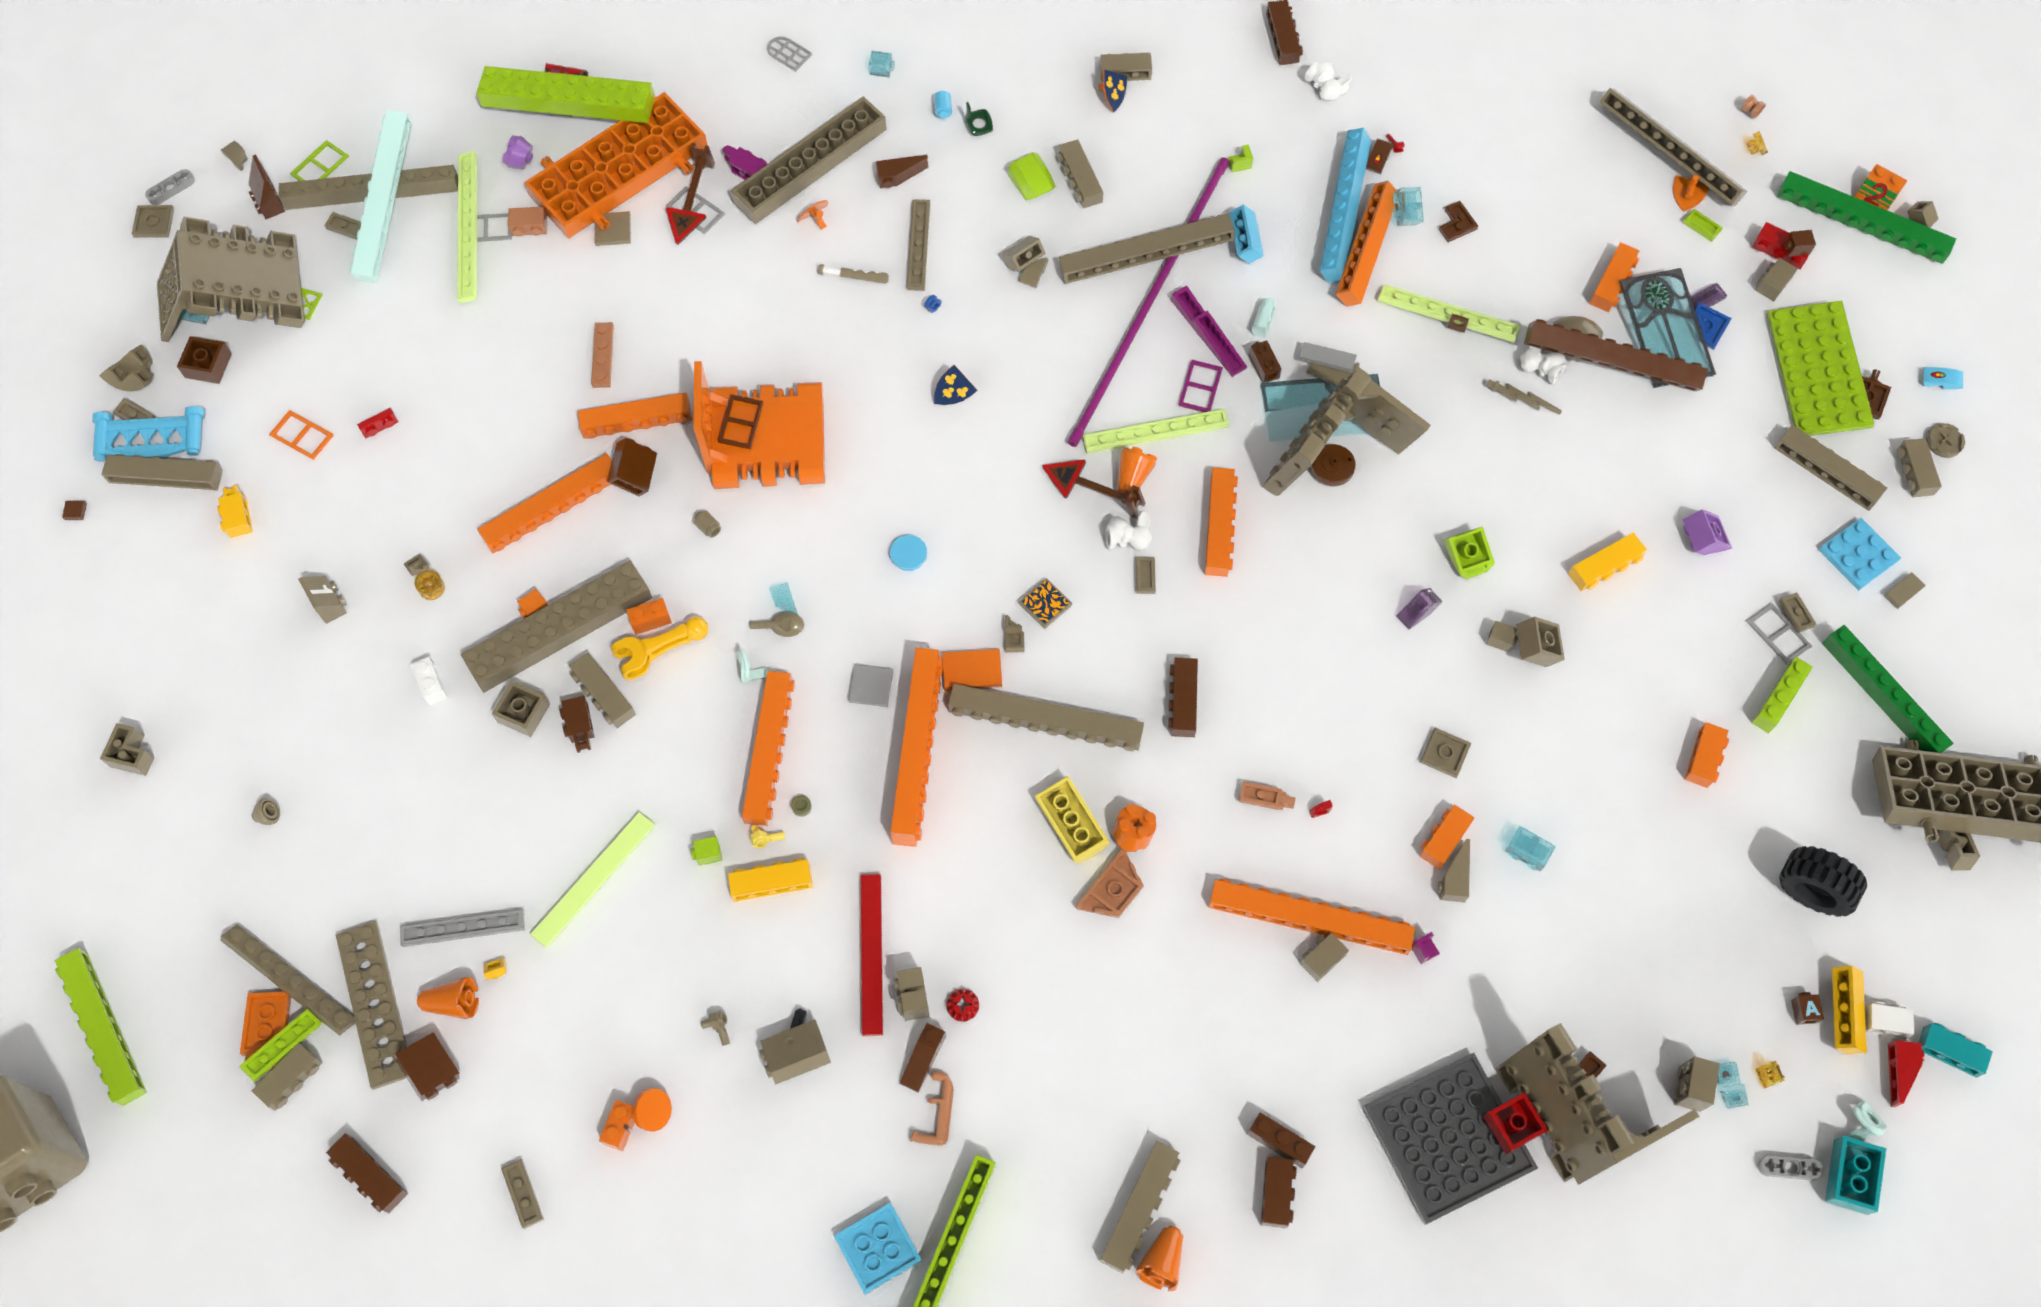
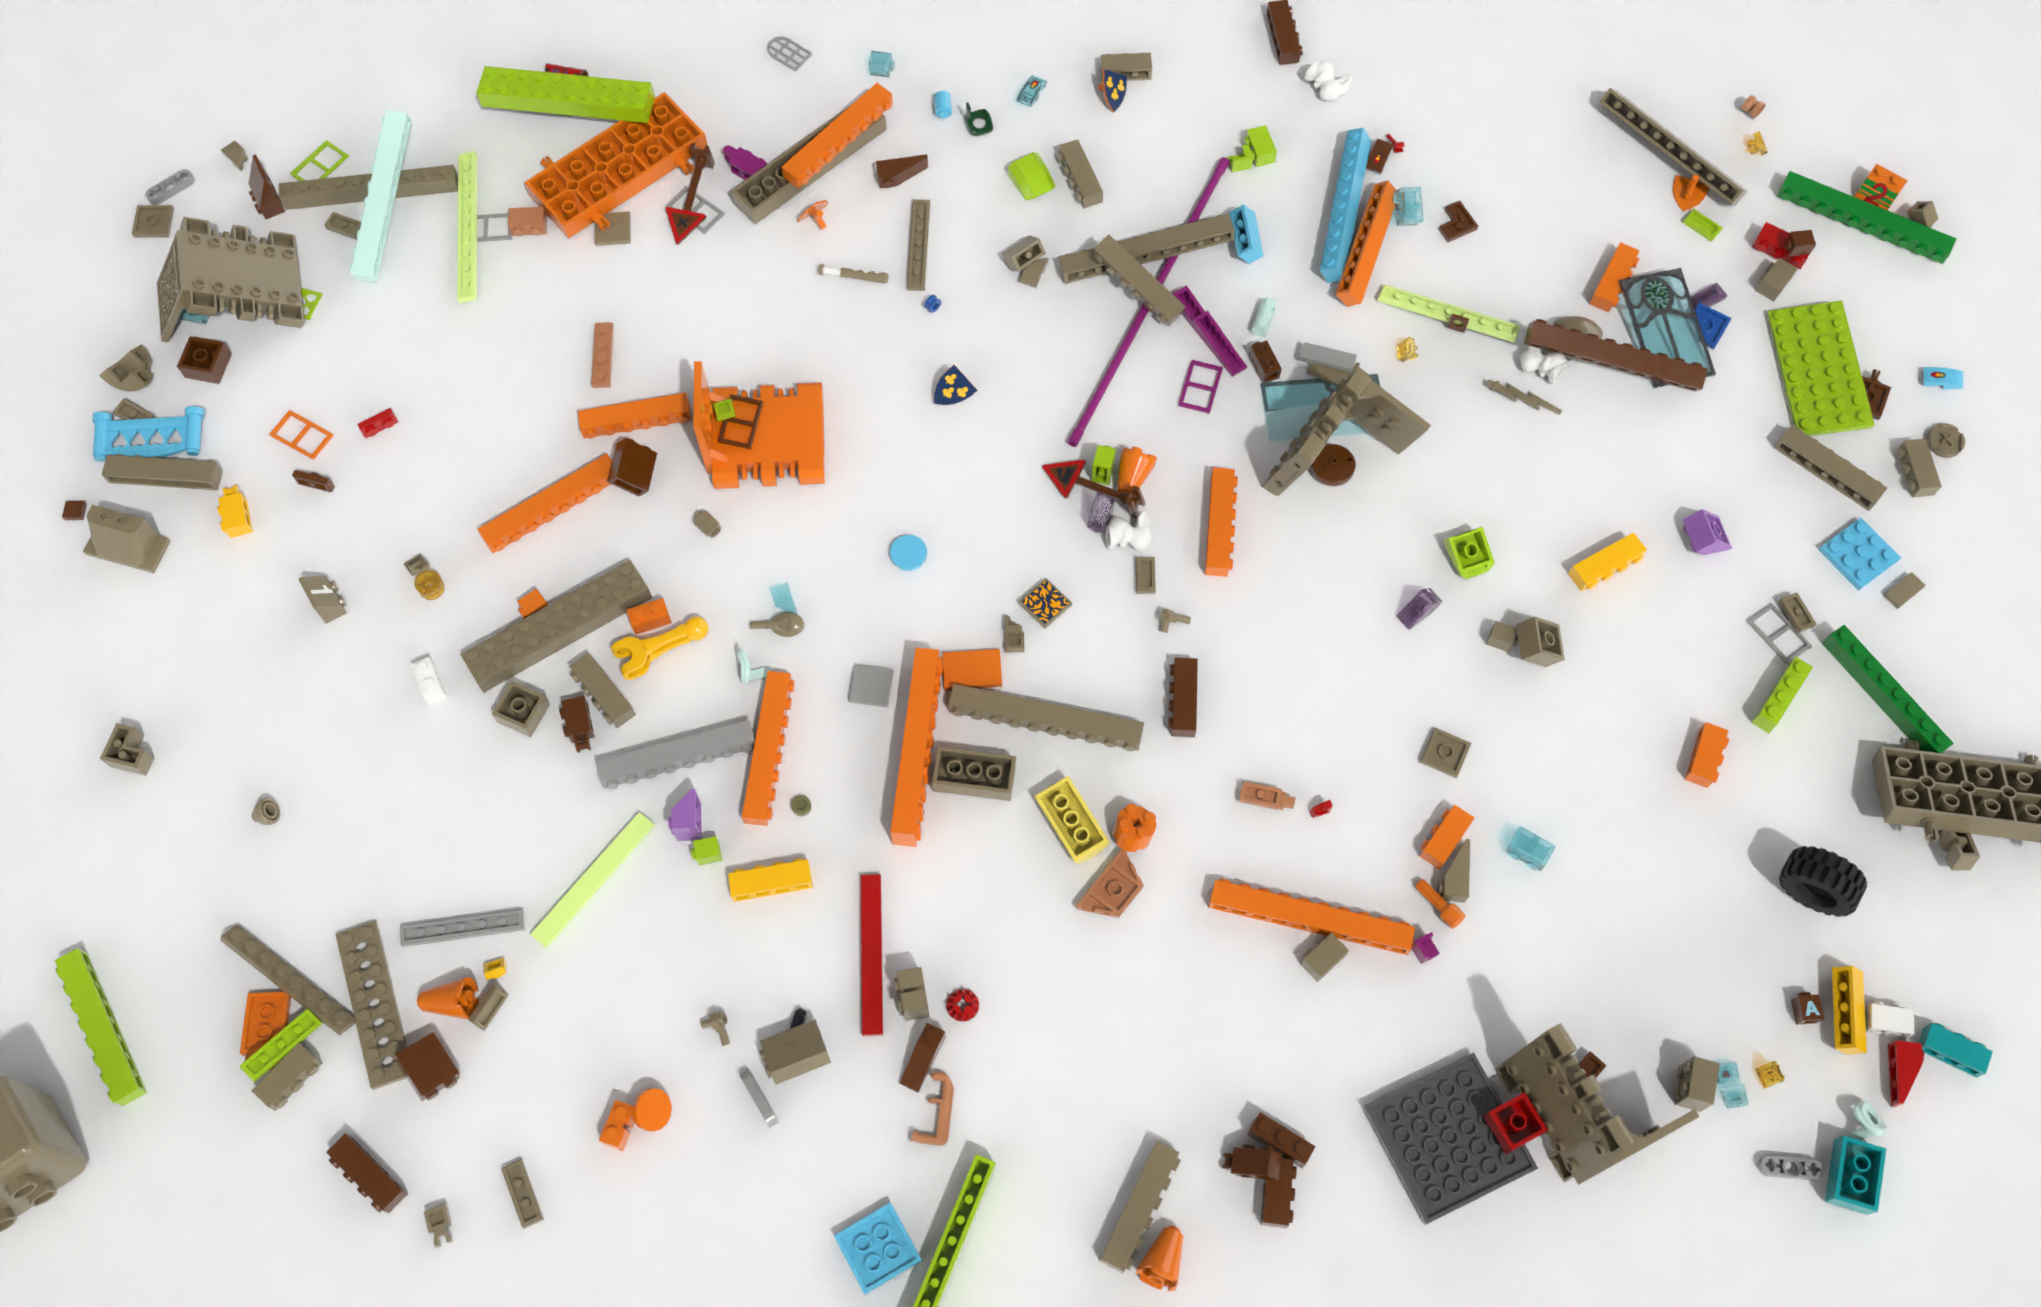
medium lavender cone [502,135,533,169] -> none
light yellow piece [750,825,785,849] -> none
yellowish green tile [1083,409,1229,453] -> none
none -> dark tan windscreen [83,505,171,573]
none -> reddish brown plate [292,470,335,492]
none -> dark tan plate [424,1204,453,1247]
none -> dark tan tile [468,985,508,1031]
none -> light grey brick [596,720,755,789]
none -> medium lavender slope [668,789,702,841]
none -> lime tile [713,398,736,421]
none -> light grey beam [740,1070,779,1128]
none -> orange brick [782,83,893,189]
none -> dark tan brick [932,746,1016,801]
none -> clear light blue slope [1016,75,1047,107]
none -> clear purple slope [1087,492,1115,534]
none -> lime brick [1092,445,1116,485]
none -> dark tan brick [1093,234,1185,327]
none -> dark tan piece [1158,609,1191,633]
none -> reddish brown brick [1222,1144,1282,1180]
none -> lime brick [1244,125,1277,167]
none -> clear yellow tile [1397,337,1418,362]
none -> orange piece [1415,879,1466,929]

